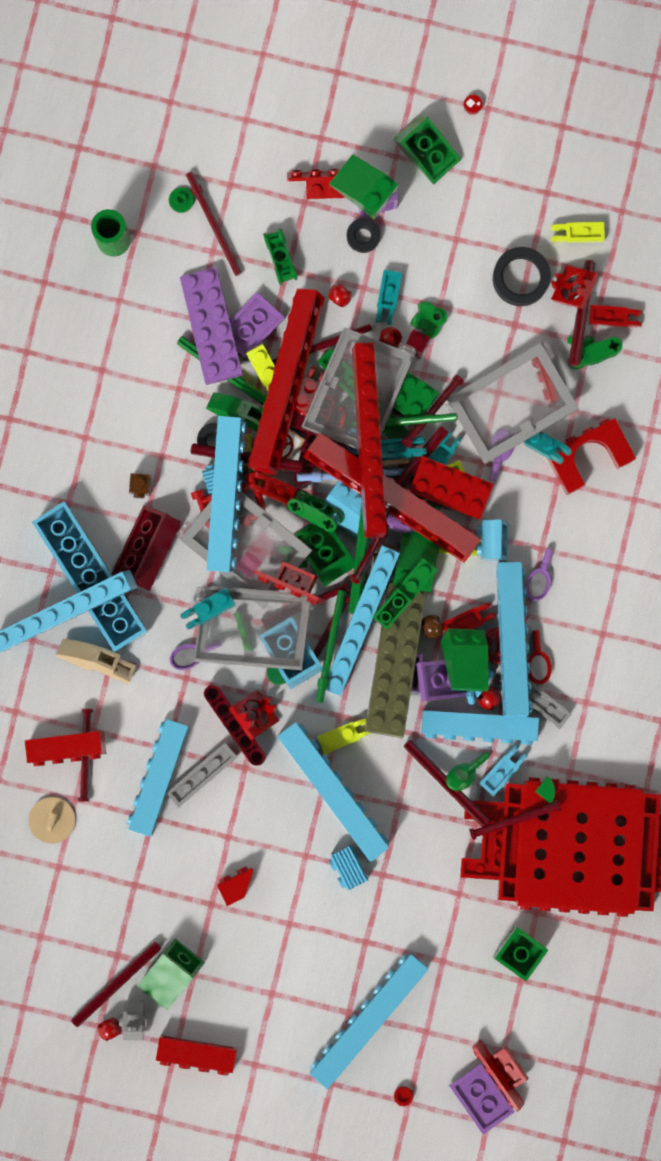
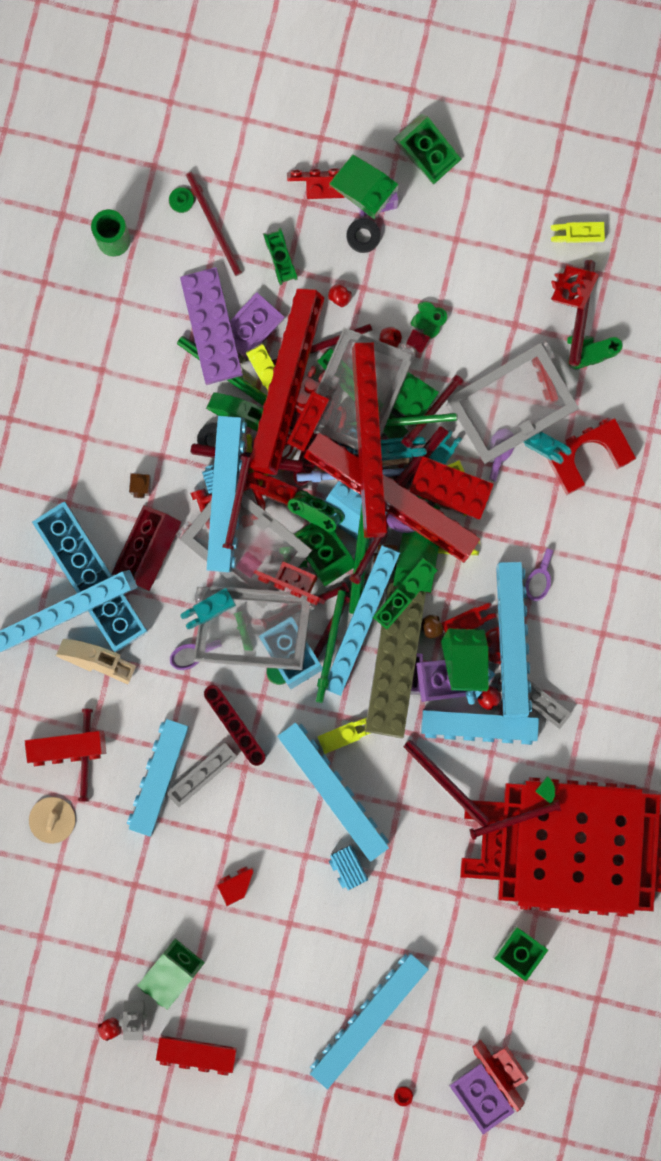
dark red axle [71,942,161,1027] -> none
red piece [229,689,280,740] -> none
teal hinge [375,270,402,325] -> none
green piece [446,752,490,791] -> none
red tile [463,95,483,115] -> none
medium azure brick [477,520,508,561] -> none
medium azure hinge [479,745,528,797] -> none
black tyre [492,247,551,306] -> none
piece [527,630,552,684] -> none
red hinge [588,305,643,328] -> none
none -> dark red bar [222,456,253,550]
none -> red plate [287,391,330,452]

